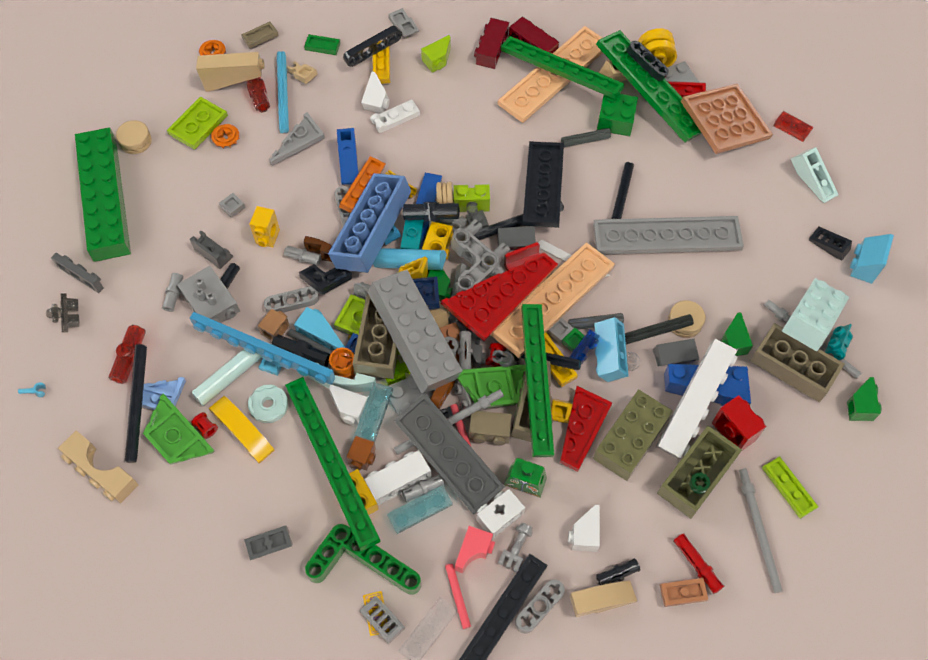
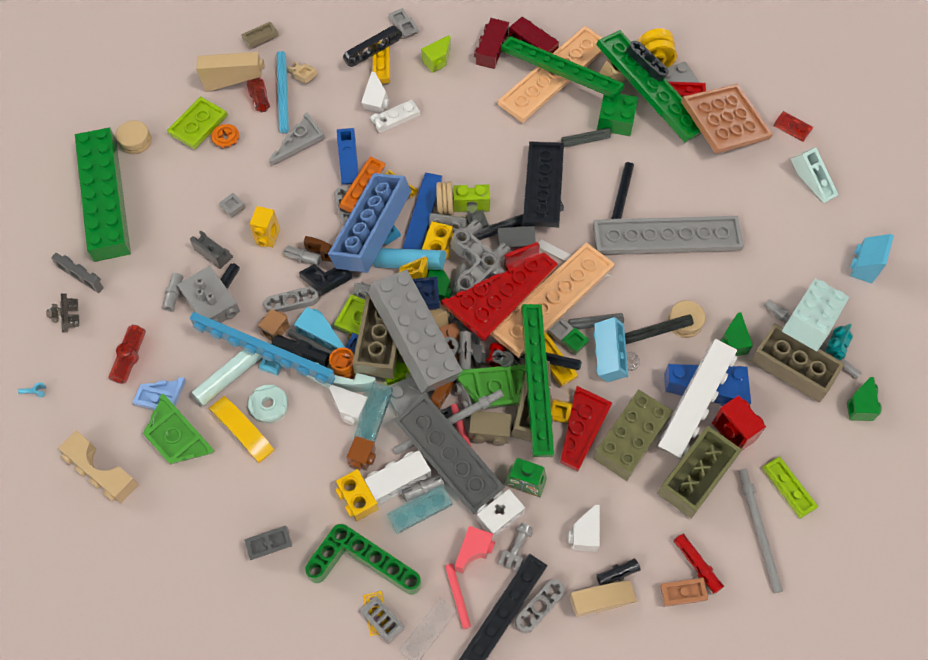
black axle [125,344,147,463] -> none
red bush [191,412,218,439] -> none
orange gear [199,40,226,56] -> none
green plate [285,377,381,551] -> none
green tile [304,34,341,55] -> none
teal plate [400,220,424,249] -> none
black piece [403,202,460,221] -> none
clear blue plate [569,330,600,365] -> none
dark grey hinge [653,338,699,367] -> none
dark green bush [689,473,710,494] -> none
black slope [809,226,852,261] -> none

